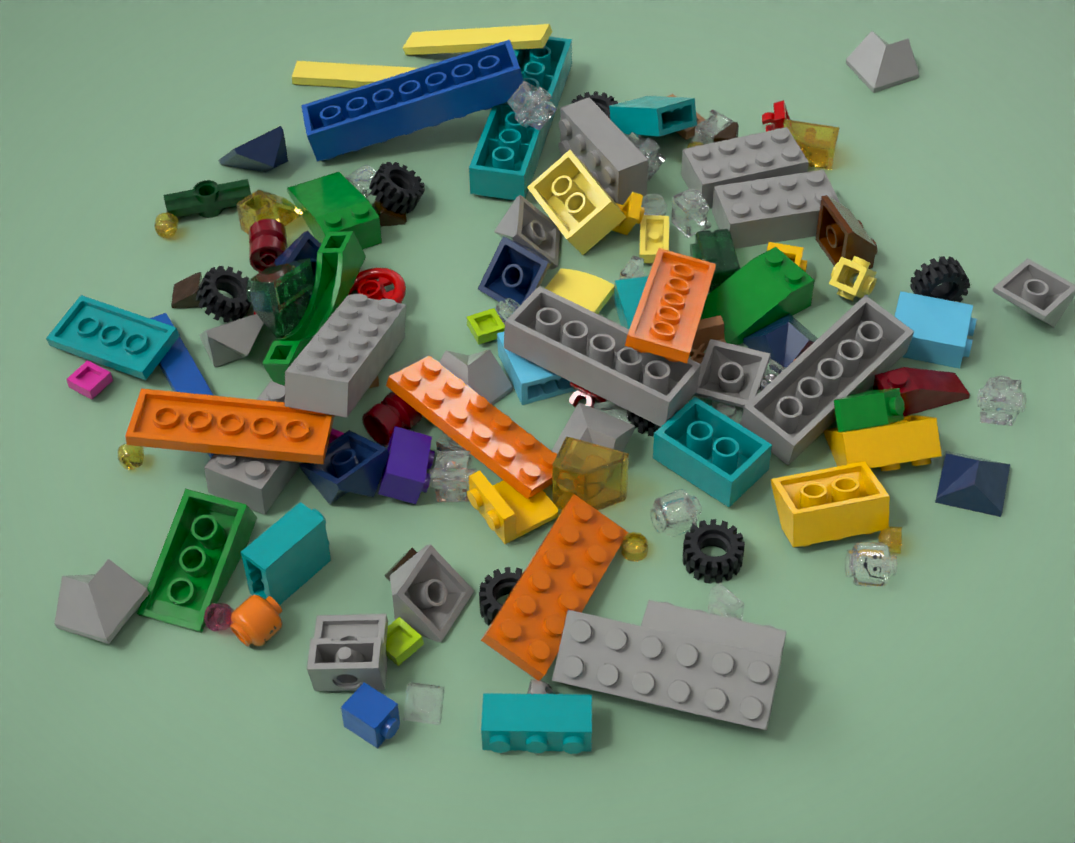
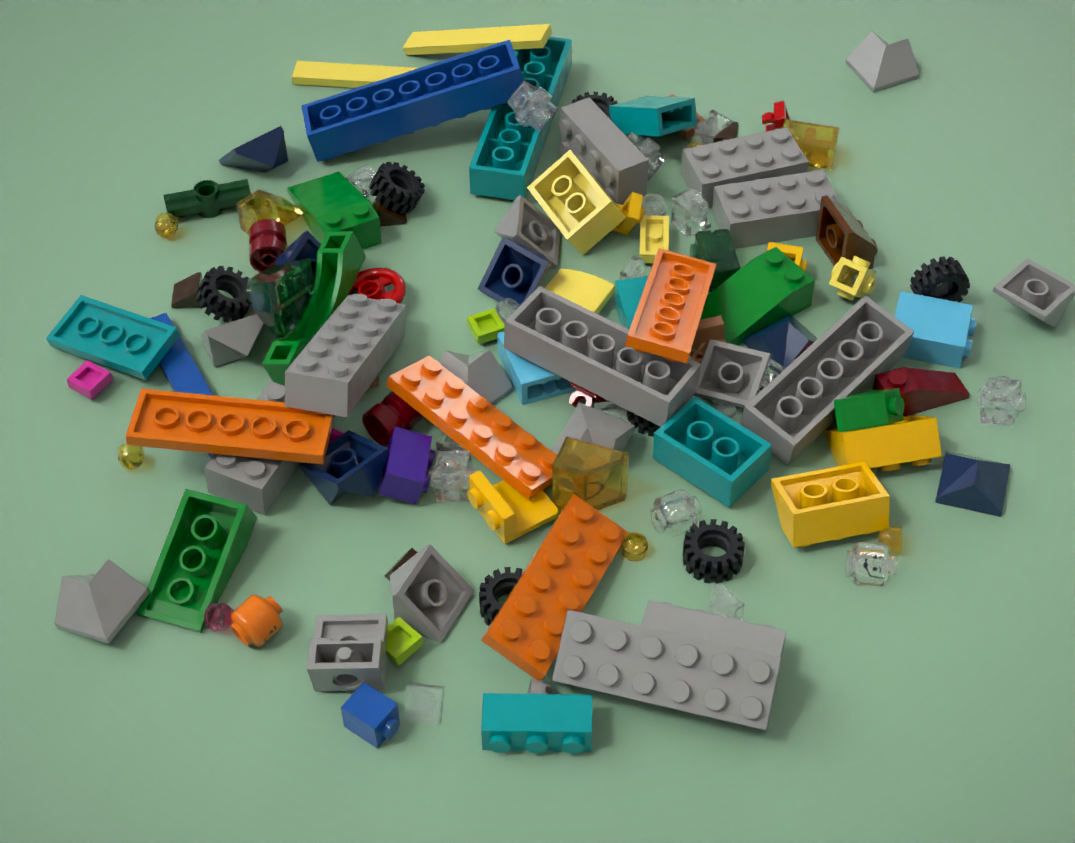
teal brick [241,502,331,605] -> none

